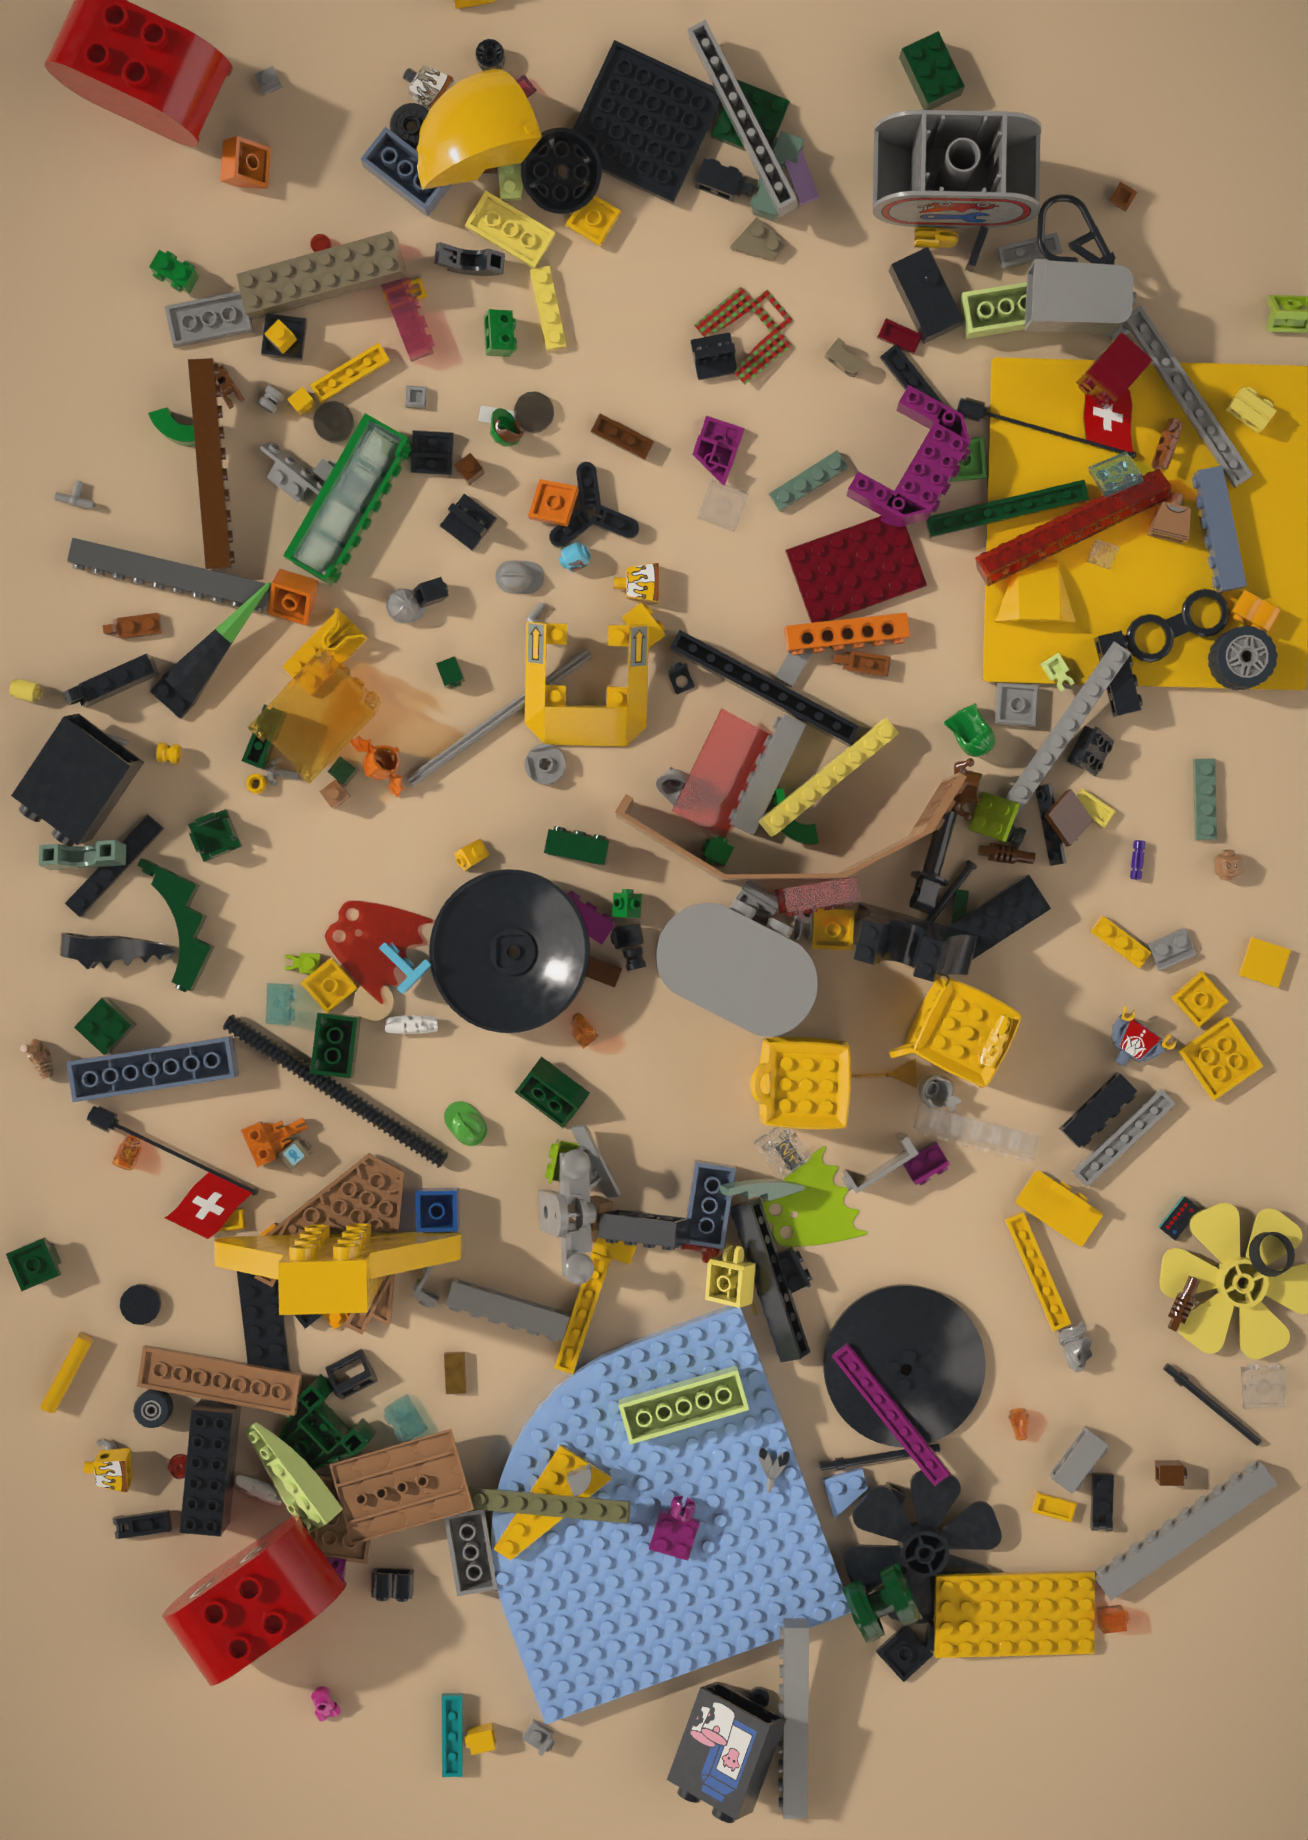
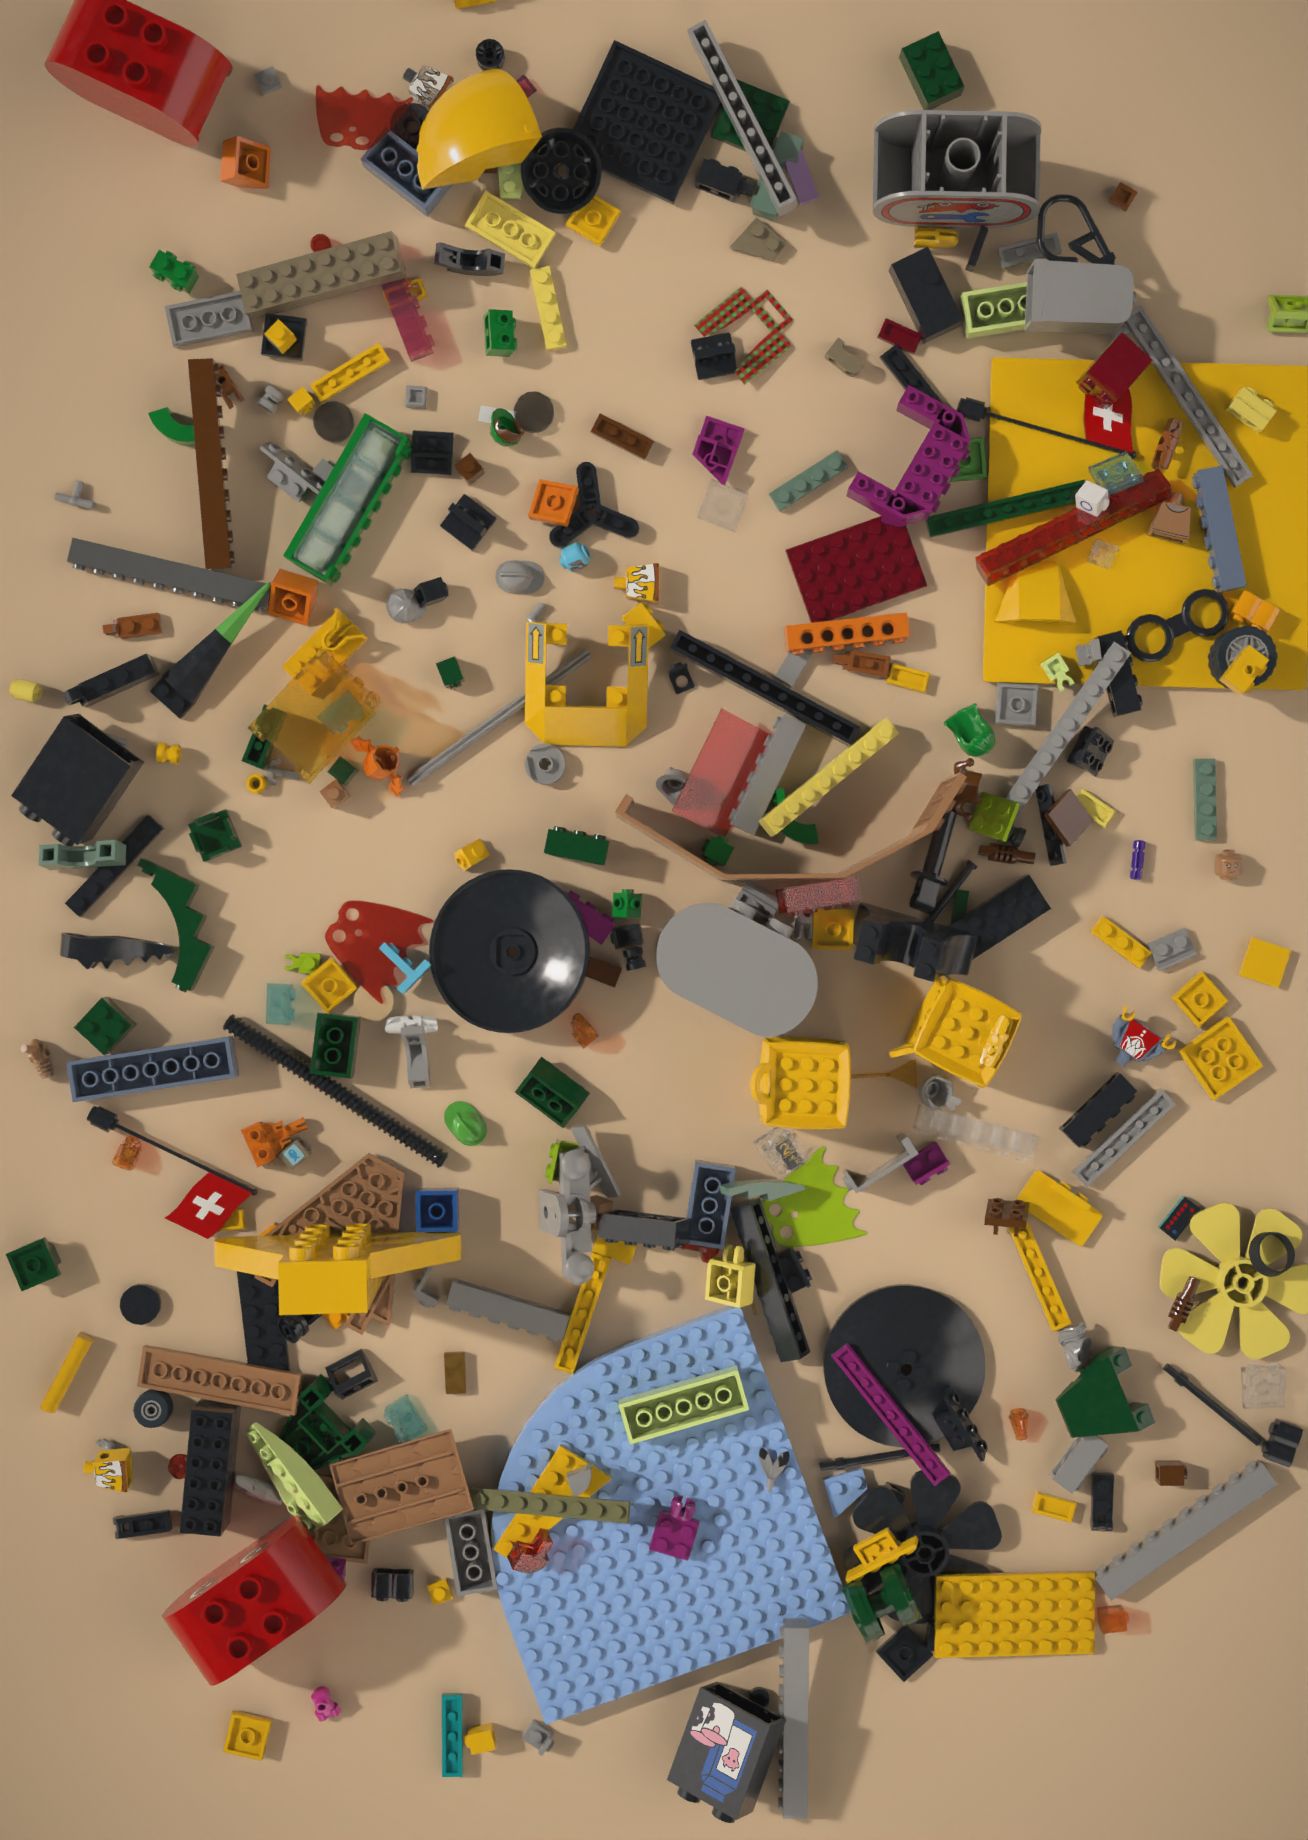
none -> yellow plate [223,1710,273,1761]
none -> black wheel [277,1315,309,1343]
none -> clear red piece [316,85,413,150]
none -> clear light blue bracket [317,689,366,735]
none -> light grey arch [401,1024,431,1088]
none -> yellow plate [427,1577,453,1606]
none -> clear red brick [507,1528,553,1573]
none -> yellow bracket [845,1527,919,1583]
none -> yellow tile [886,663,930,694]
none -> black bracket [935,1386,988,1462]
none -> reddish brown plate [984,1198,1029,1237]
none -> dark green wedge [1055,1346,1155,1438]
none -> white brick [1075,480,1109,517]
none -> light grey bracket [1076,639,1102,666]
none -> yellow brick [1219,645,1269,695]
none -> black brick [1261,1418,1303,1468]

